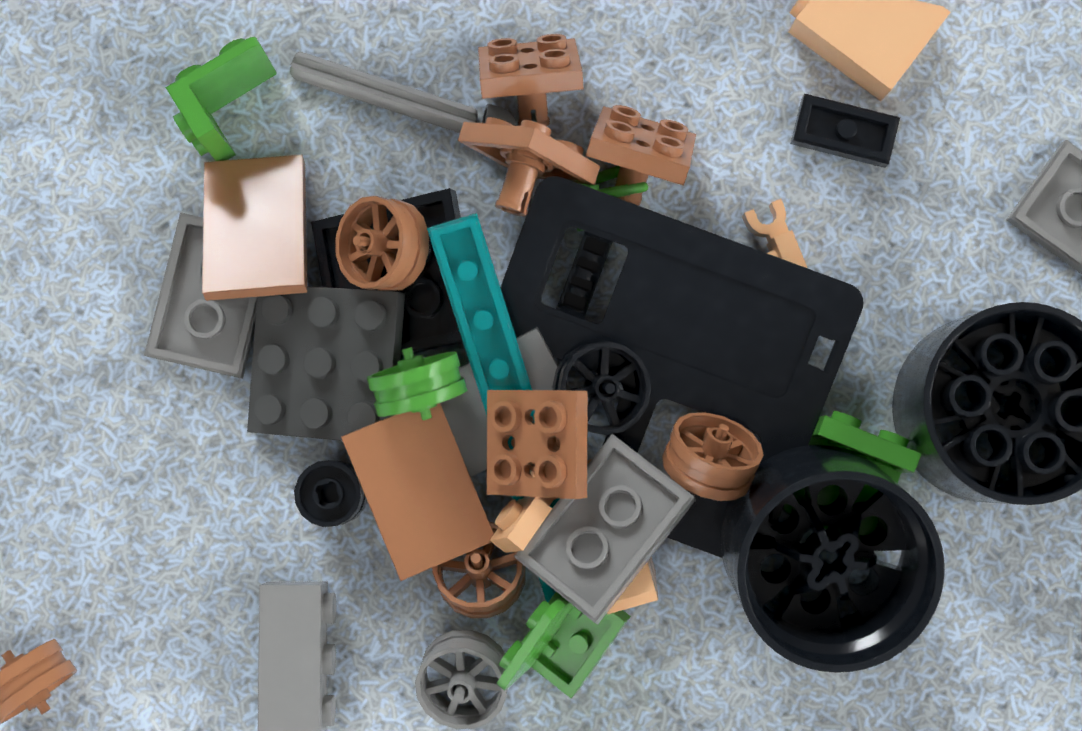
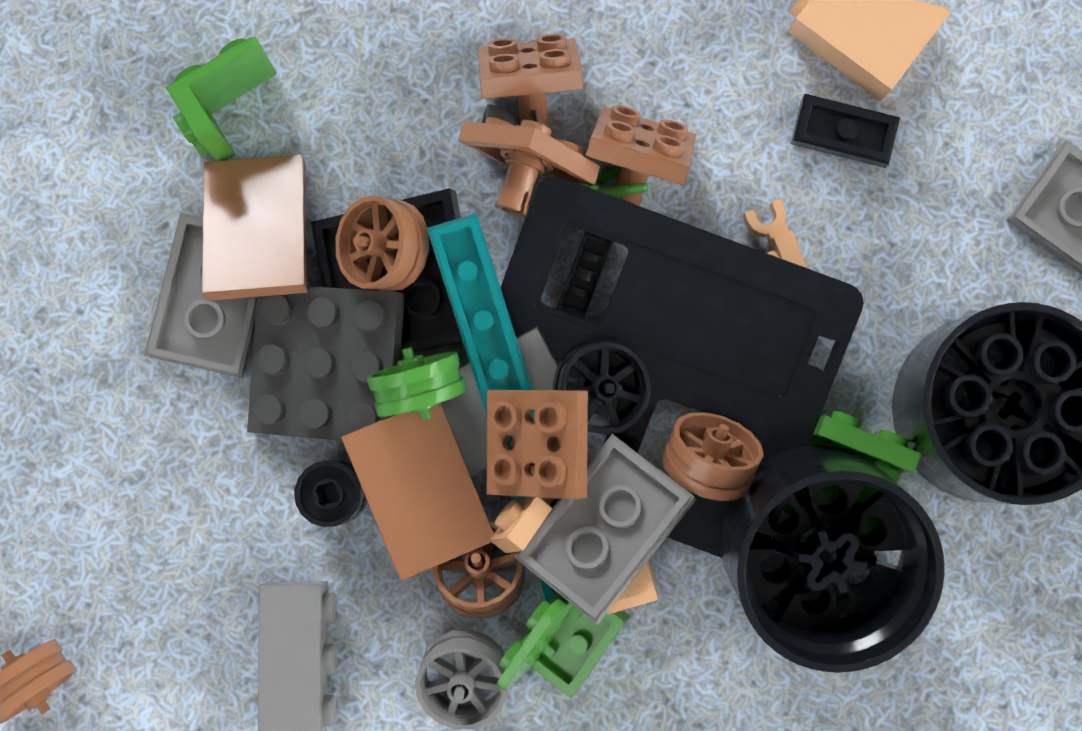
light grey axle [290,52,478,133] -> none

